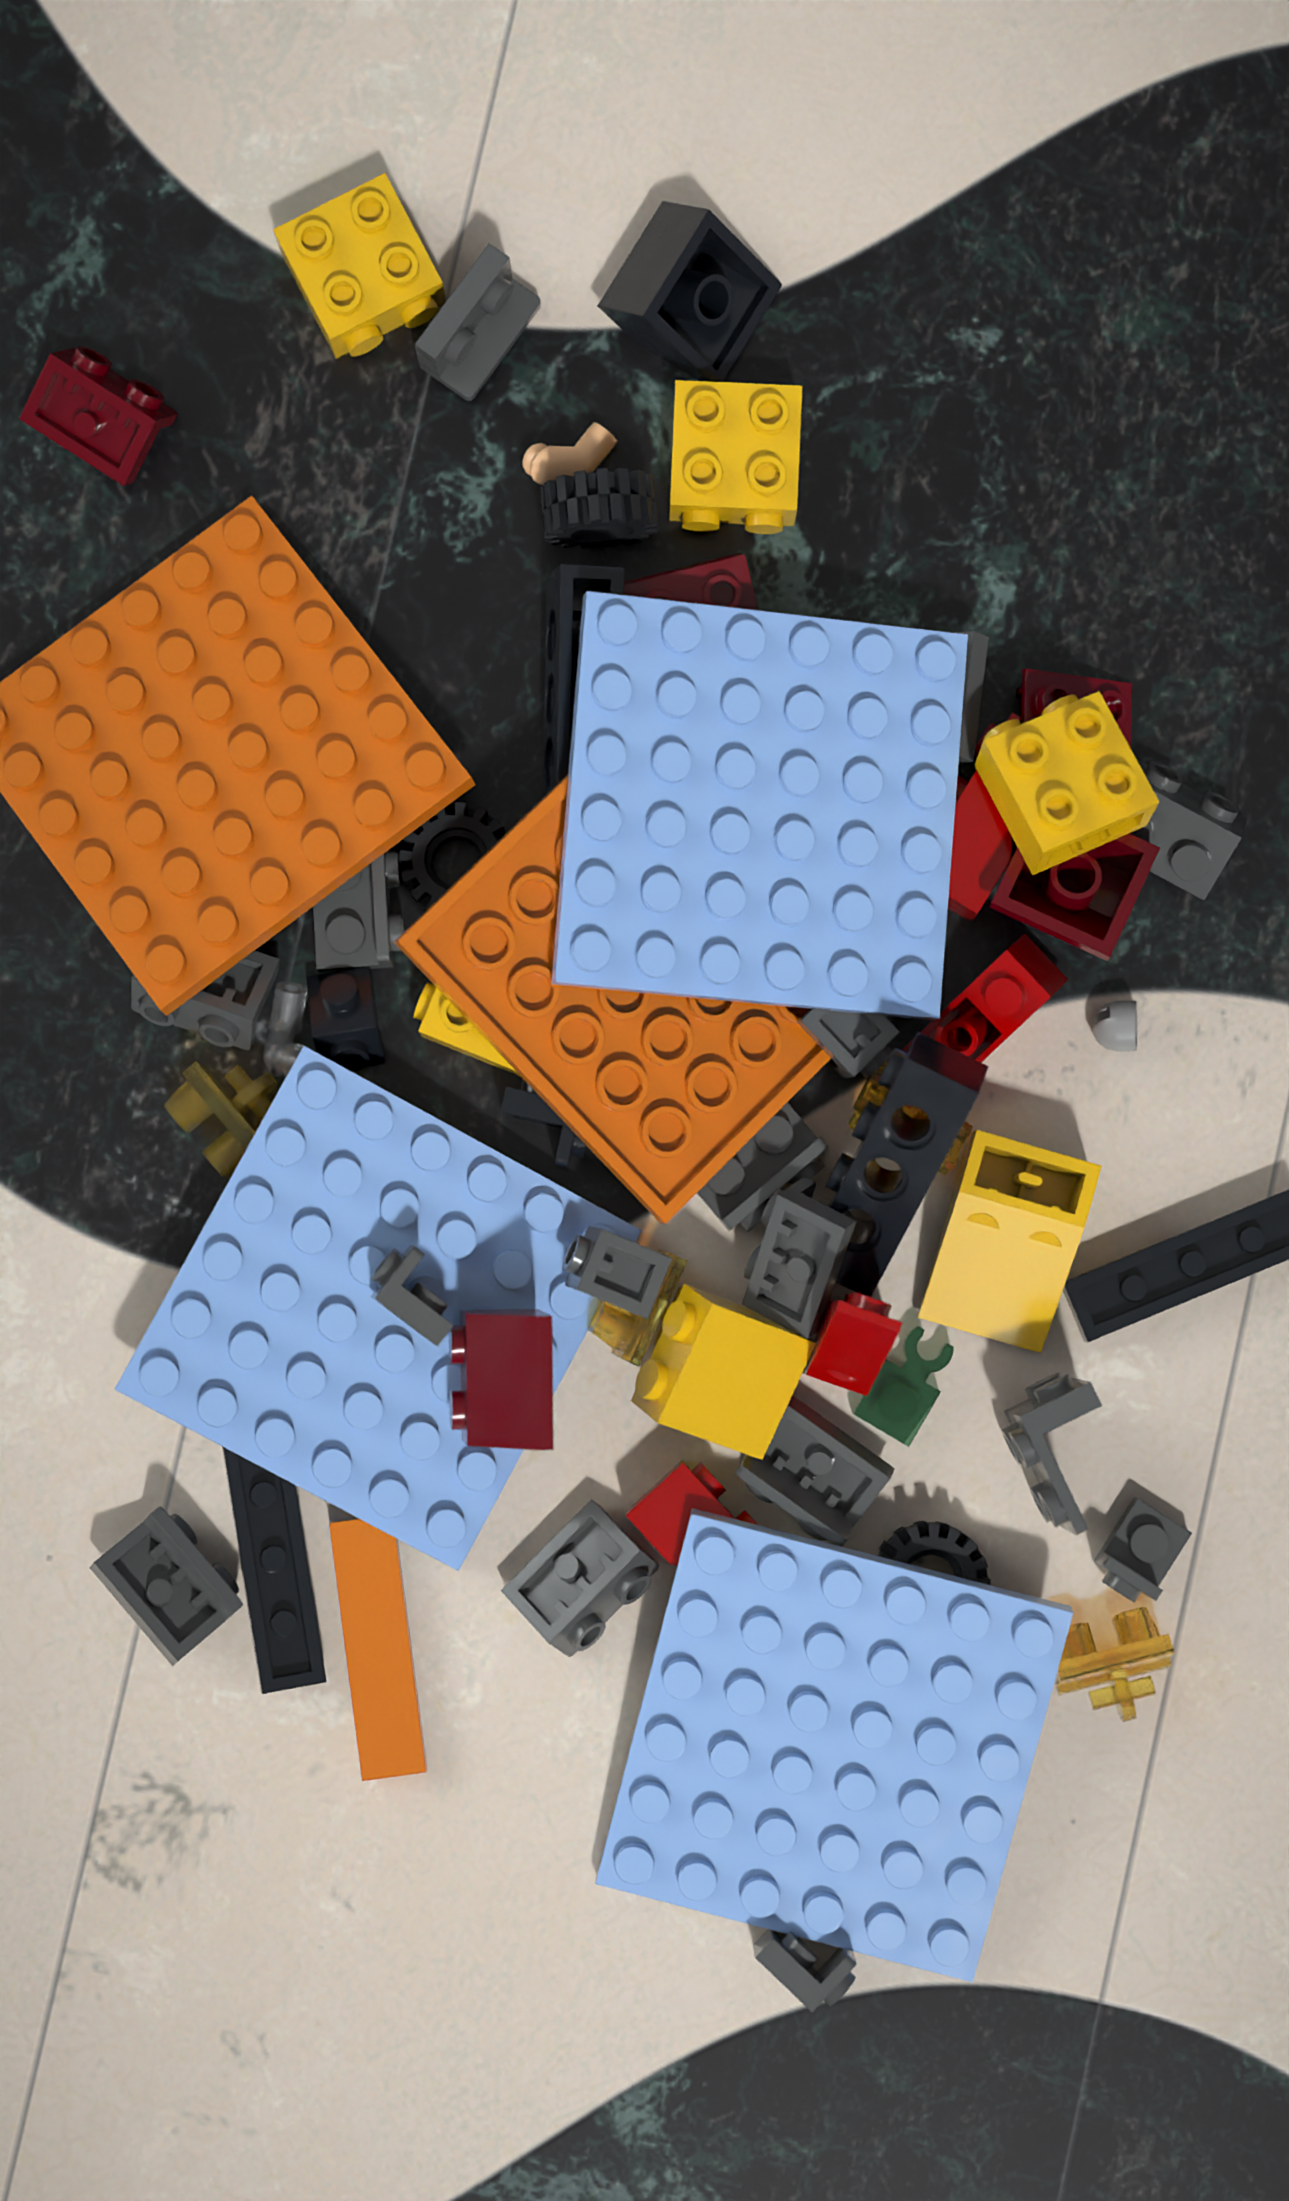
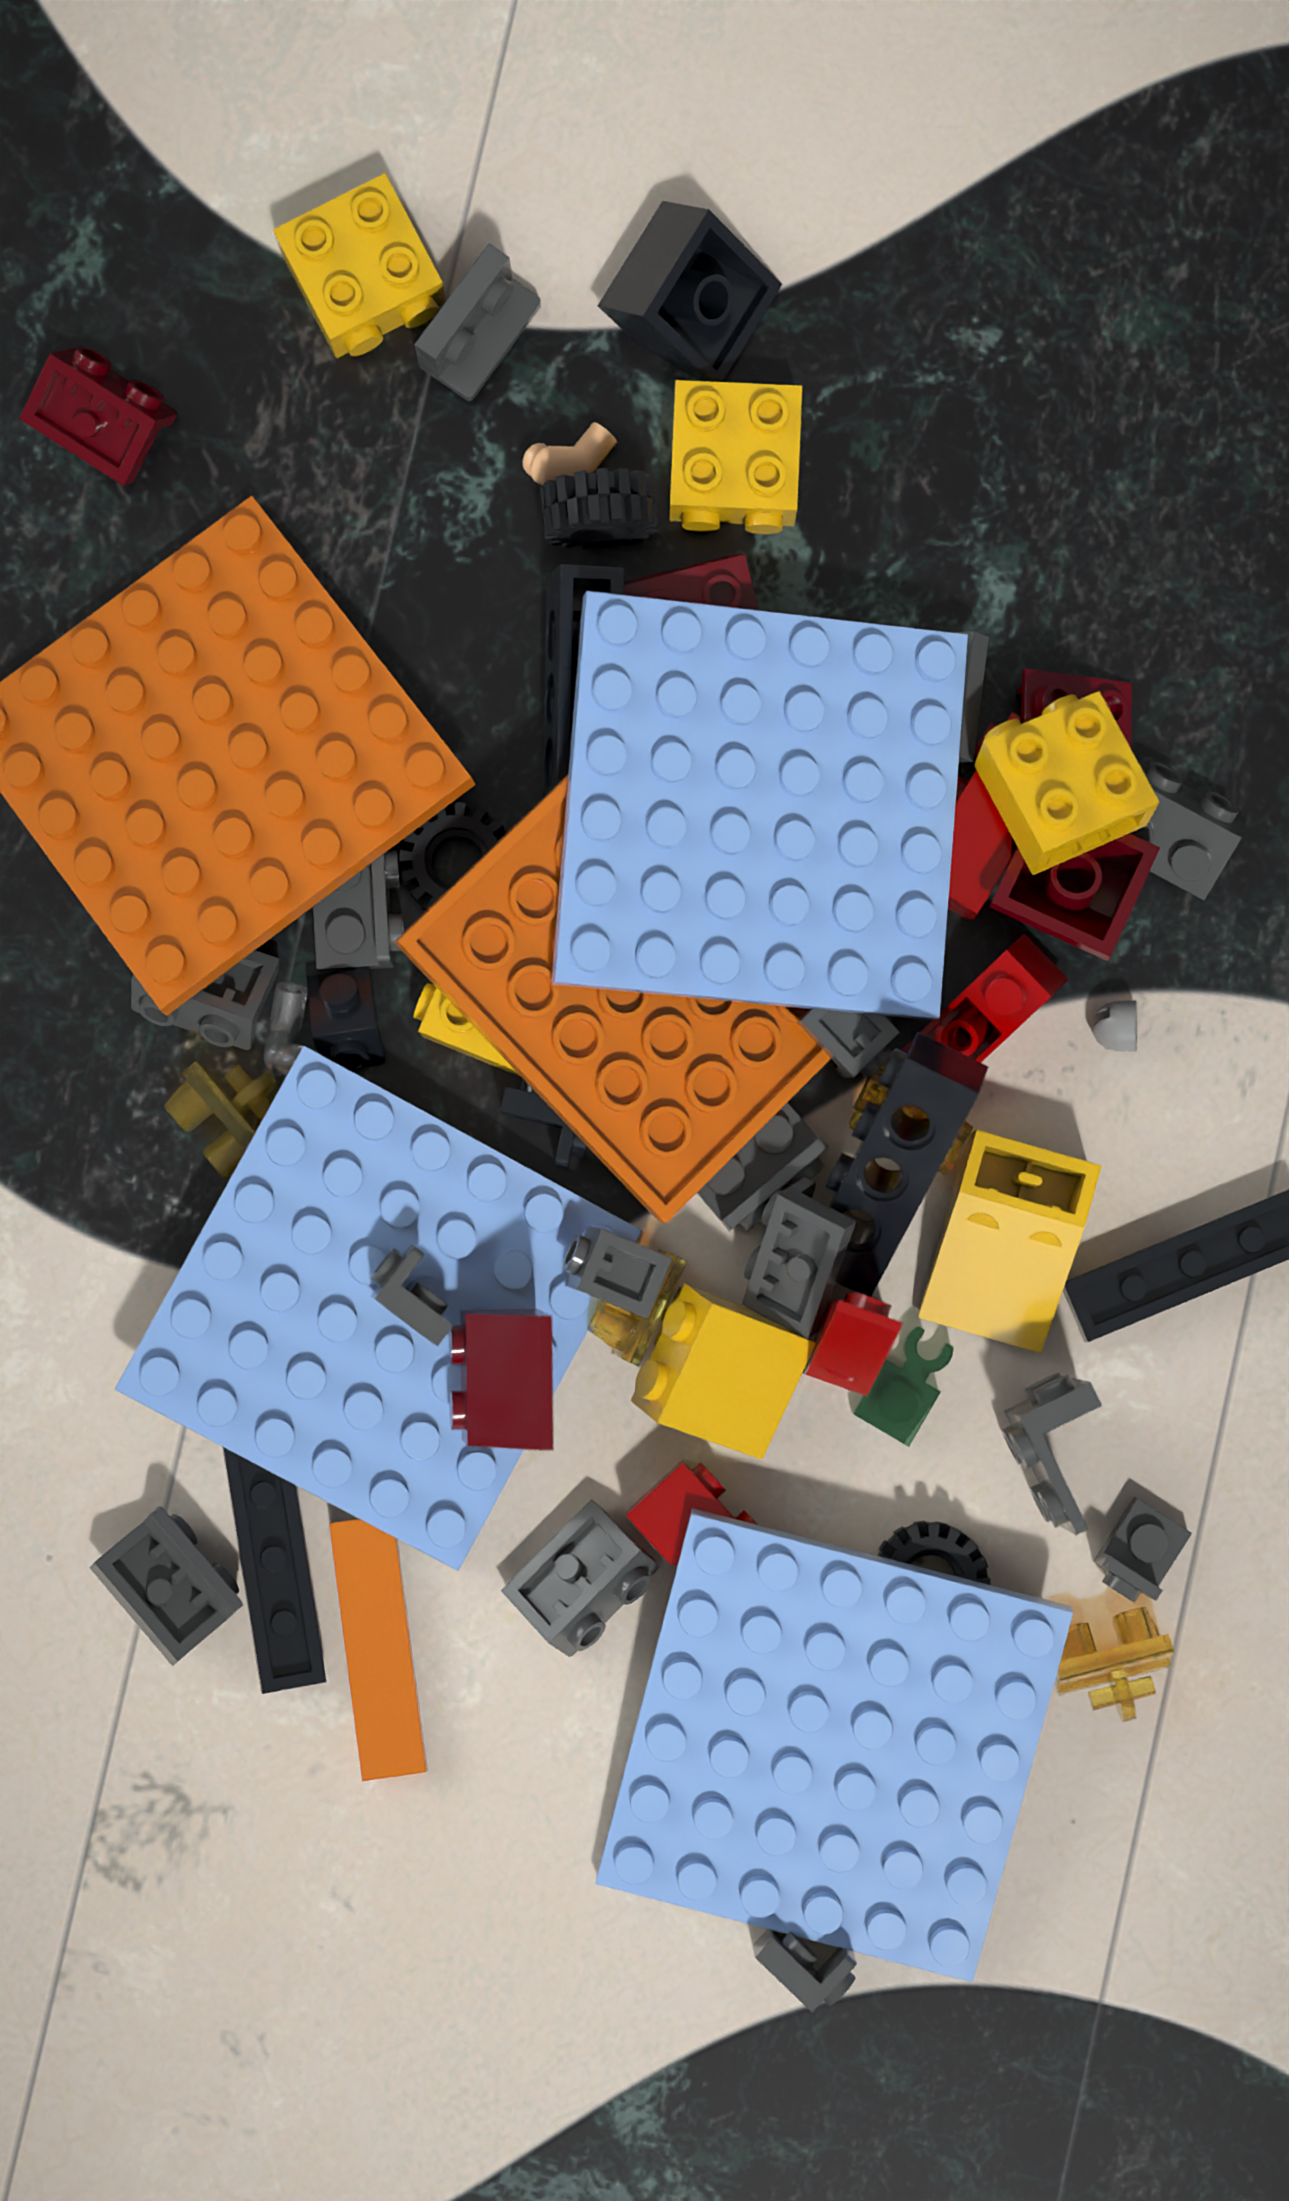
dark grey bracket [736,1395,895,1547] -> none

